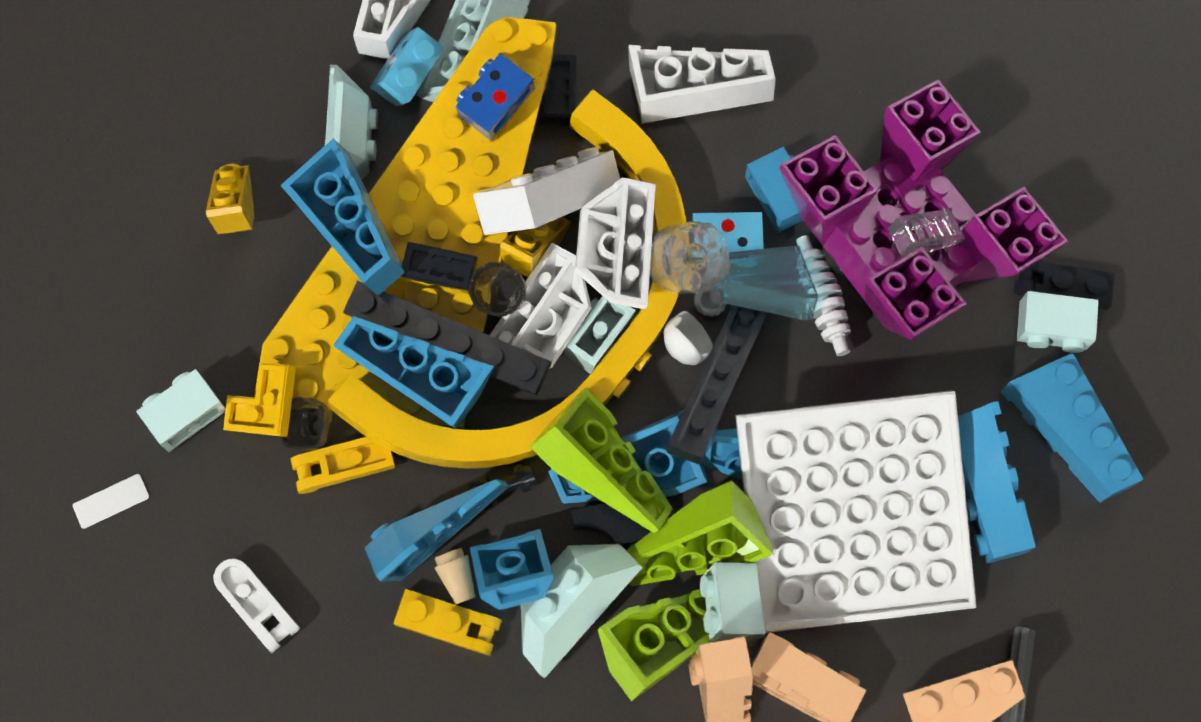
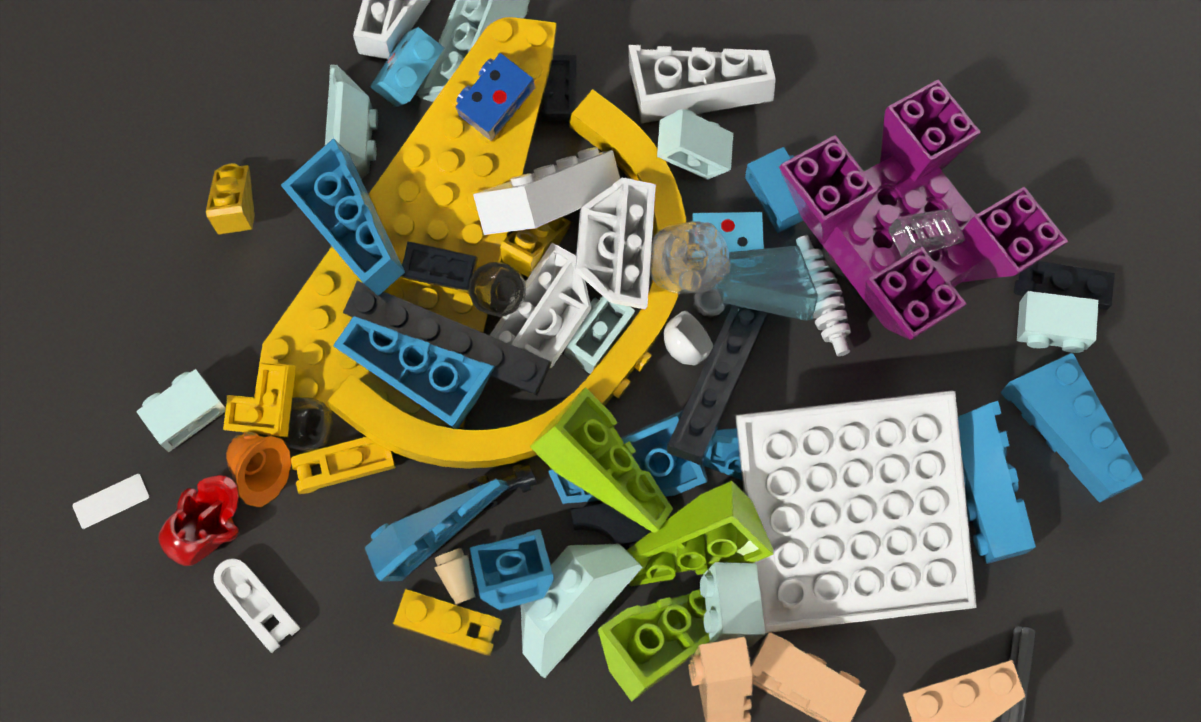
none -> red head [159,475,239,566]
none -> orange piece [226,432,291,508]
none -> light aqua brick [657,109,733,180]

